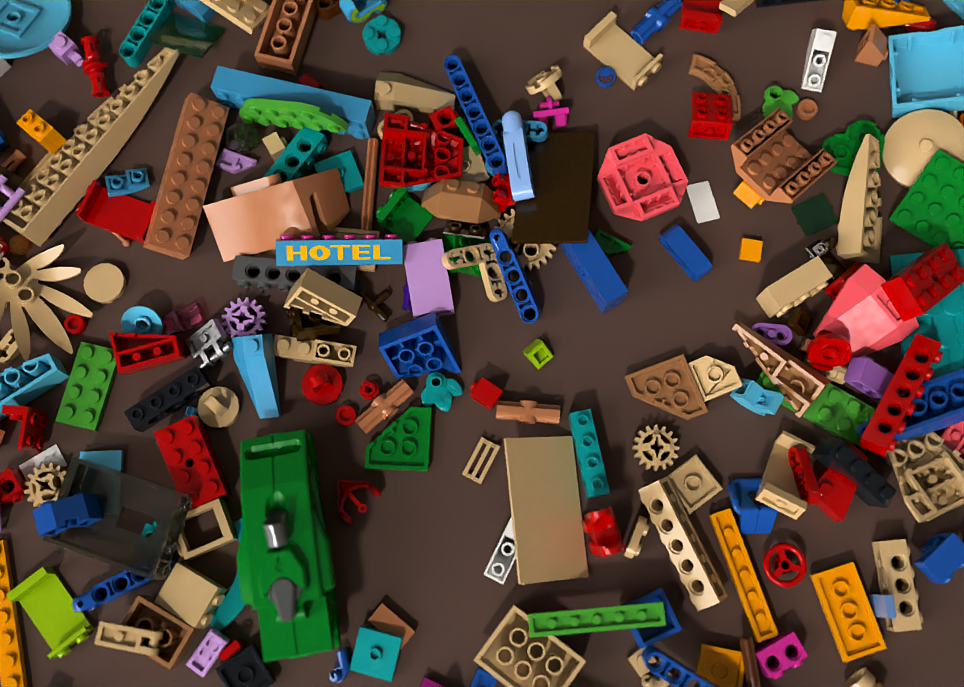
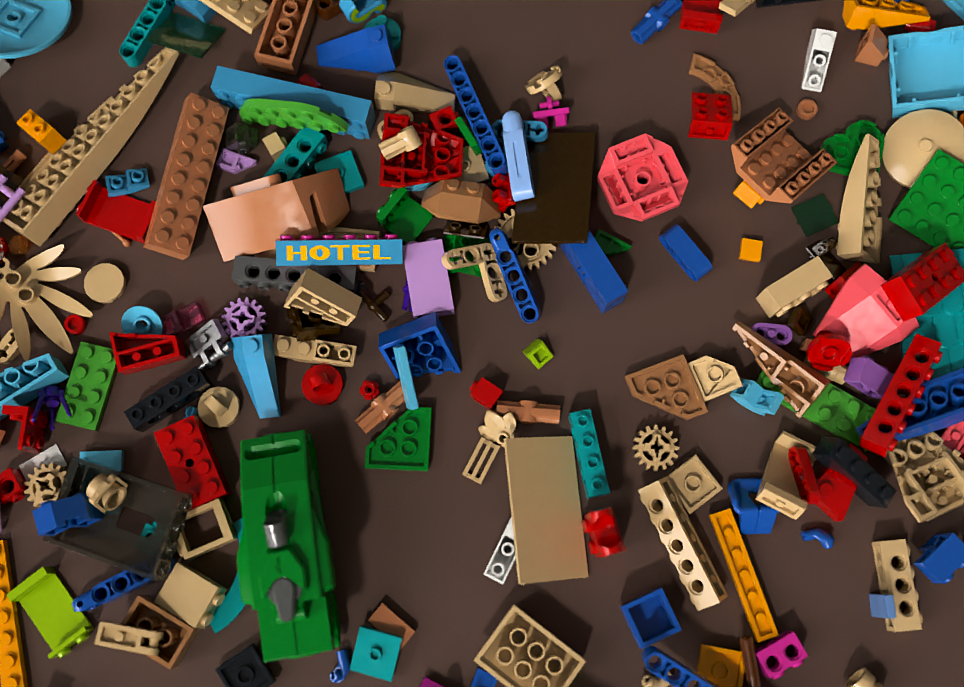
lavender brick [48,31,84,67] -> none
red piece [81,36,111,98] -> none
lavender plate [186,627,230,677] -> none
red tile [218,638,245,661] -> none
red tile [335,405,357,426] -> none
red helmet [337,480,381,525] -> none
nougat axle [361,138,379,231] -> none
teal plate [421,372,463,412] -> none
bright green plate [528,602,666,638] -> none
tan panel [583,11,663,90] -> none
blue tile [596,67,616,88] -> none
tan plate [623,515,650,559] -> none
tan plate [627,647,656,677] -> none
white sticker [686,181,720,223] -> none
bright green plate [762,86,799,119] -> none
red piece [763,543,807,587] -> none
light orange plate [810,562,887,662] -> none
none -> dark purple plant [31,385,72,430]
none -> tan piece [86,473,128,514]
none -> blue wedge [316,24,396,74]
none -> tan piece [379,125,423,160]
none -> medium azure tile [393,345,419,410]
none -> tan plate [478,409,517,447]
none -> blue arm [801,528,835,549]

